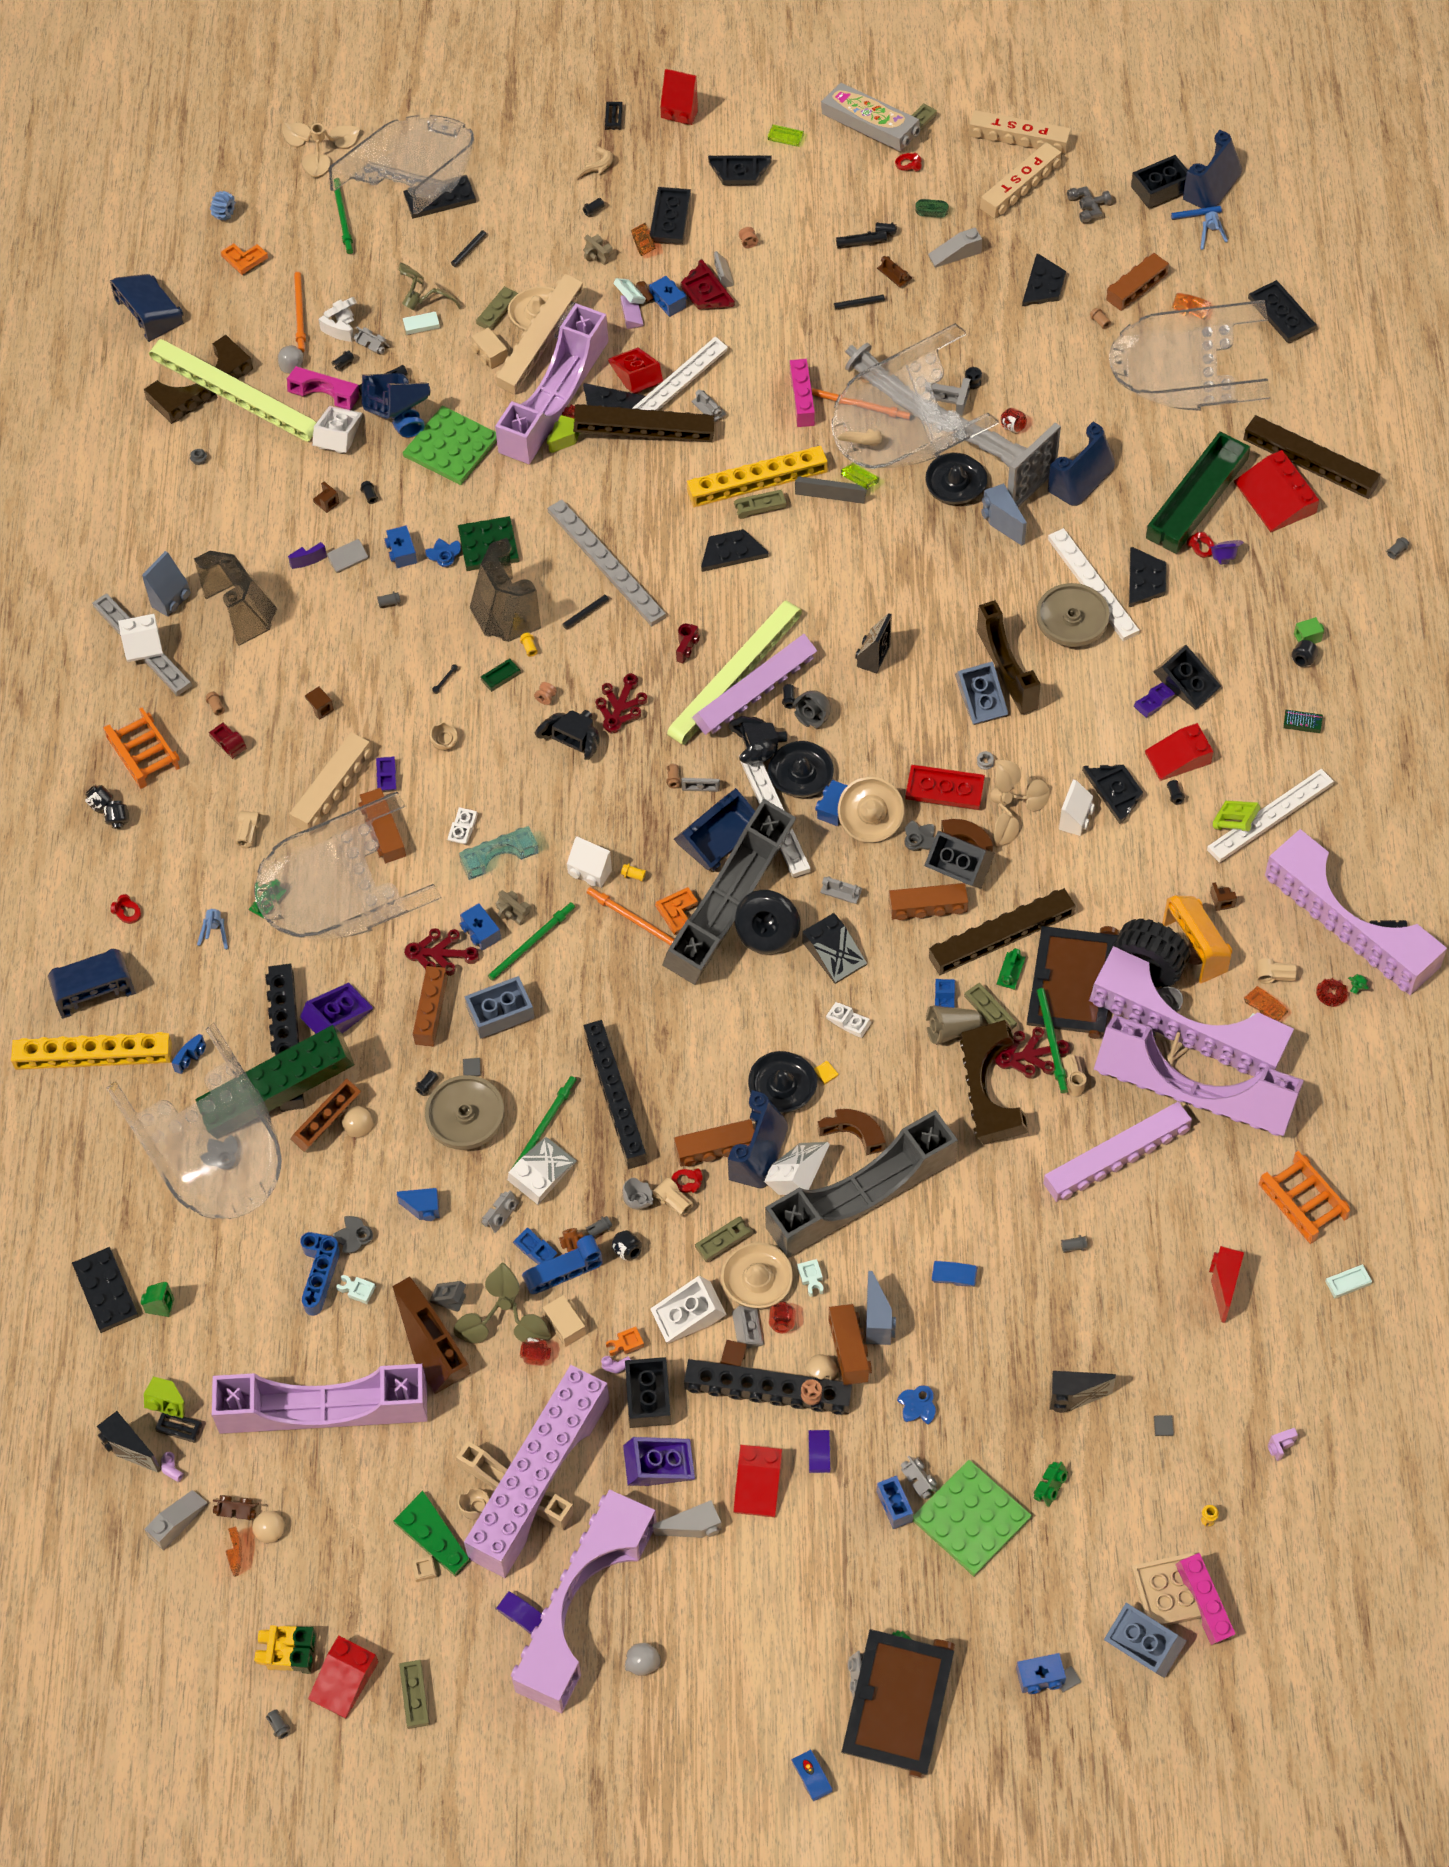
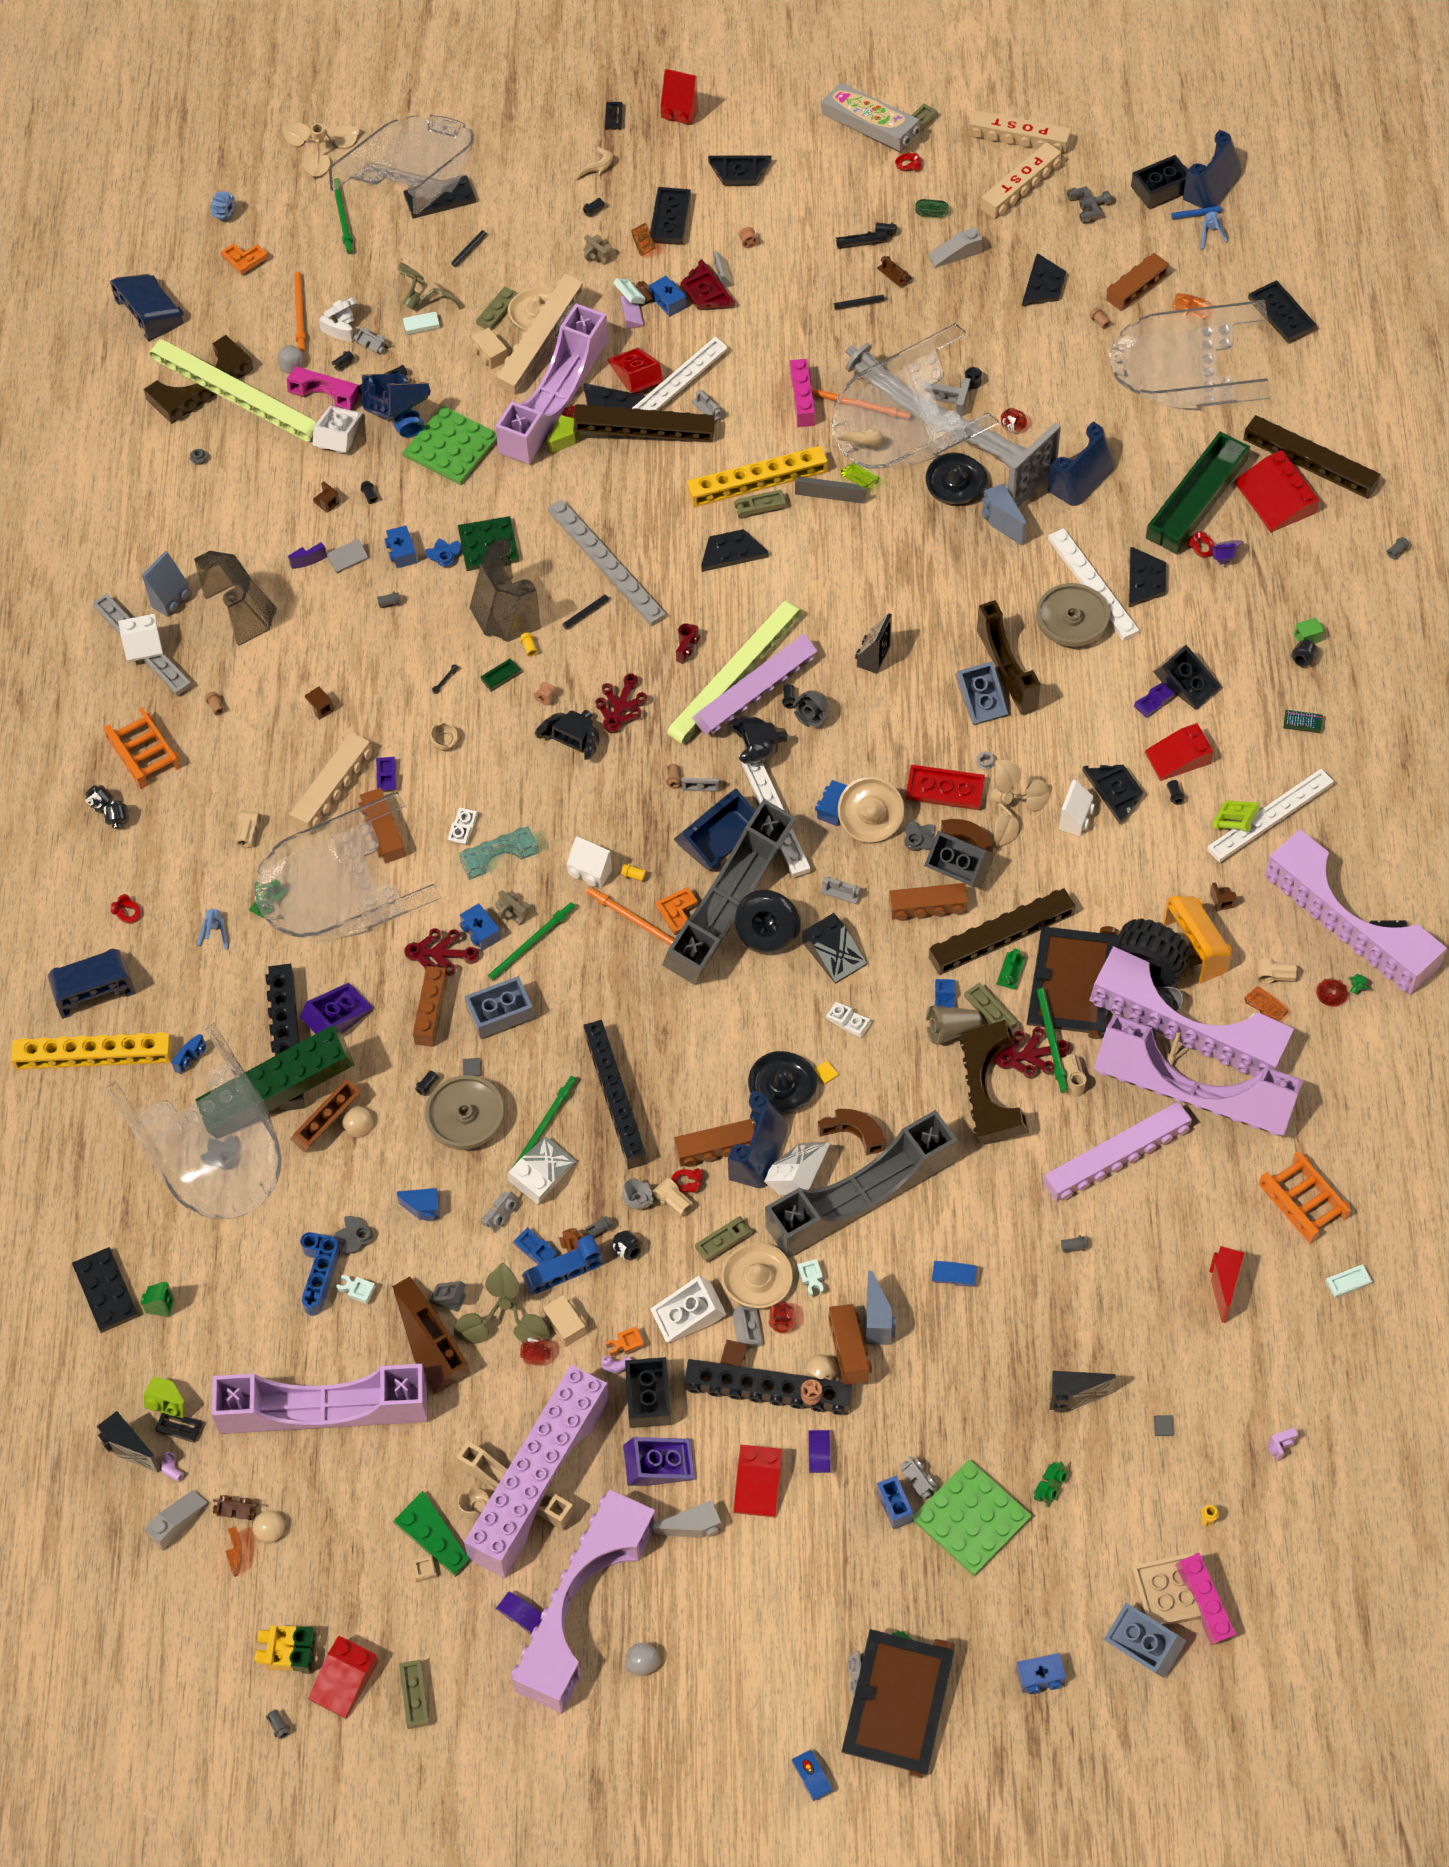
dark red plate [209,722,247,759] -> none
clear neon green tile [768,124,804,147] -> none
black hat [768,741,834,797] -> none
blue plate [897,1385,936,1425] -> none
dark grey piece [1060,1666,1081,1692] -> none

